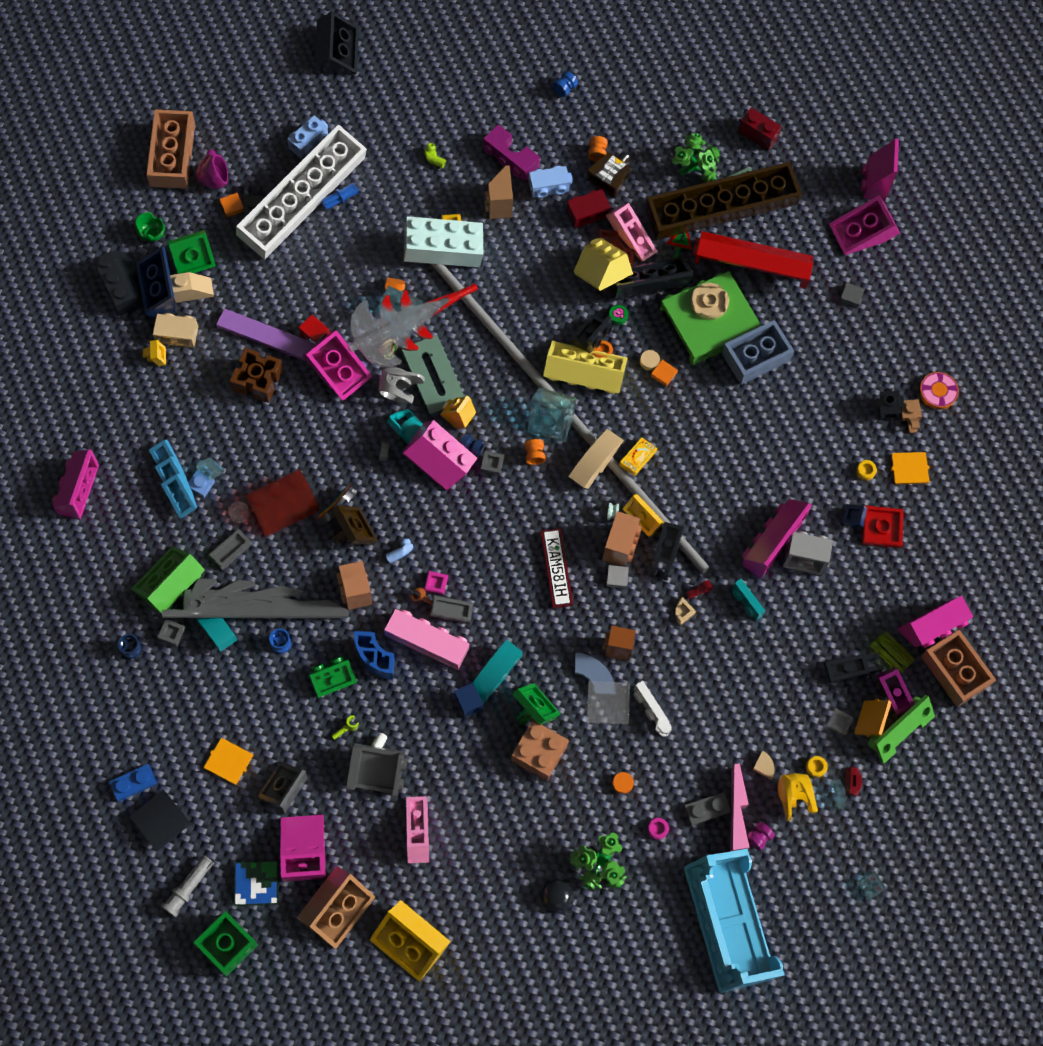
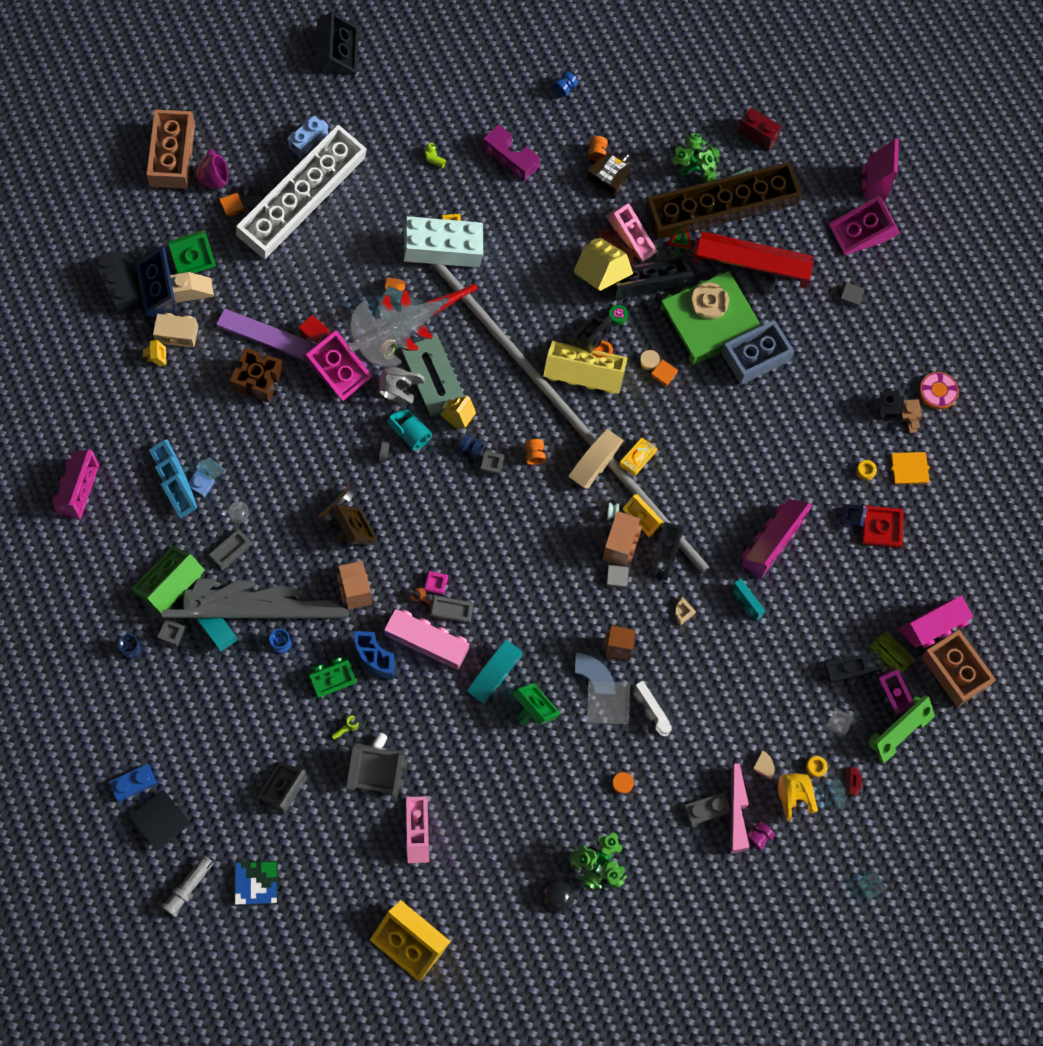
green hair [135,212,165,242] -> none
green brick [193,911,258,977] -> none
light orange piece [204,738,253,785] -> none
clear red slope [246,469,320,537] -> none
dark pink slope [280,815,326,882] -> none
medium nougat slope [297,866,375,949] -> none
blue axle [321,183,358,210] -> none
light blue arm [386,539,413,563] -> none
dark pink slope [402,420,477,490] -> none
dark blue panel [454,683,483,718] -> none
medium nougat slope [485,166,513,219] -> none
nougat brick [511,720,569,781] -> none
clear light blue slope [528,388,576,442] -> none
light blue brick [529,166,572,198] -> none
tile [541,528,573,609] -> none
dark red brick [566,189,611,229] -> none
dark pink tile [647,818,669,840] -> none
medium azure windscreen [684,849,785,993] -> none
dark red piece [686,580,713,599] -> none
light grey brick [783,531,833,575] -> none
light orange piece [854,699,892,737] -> none

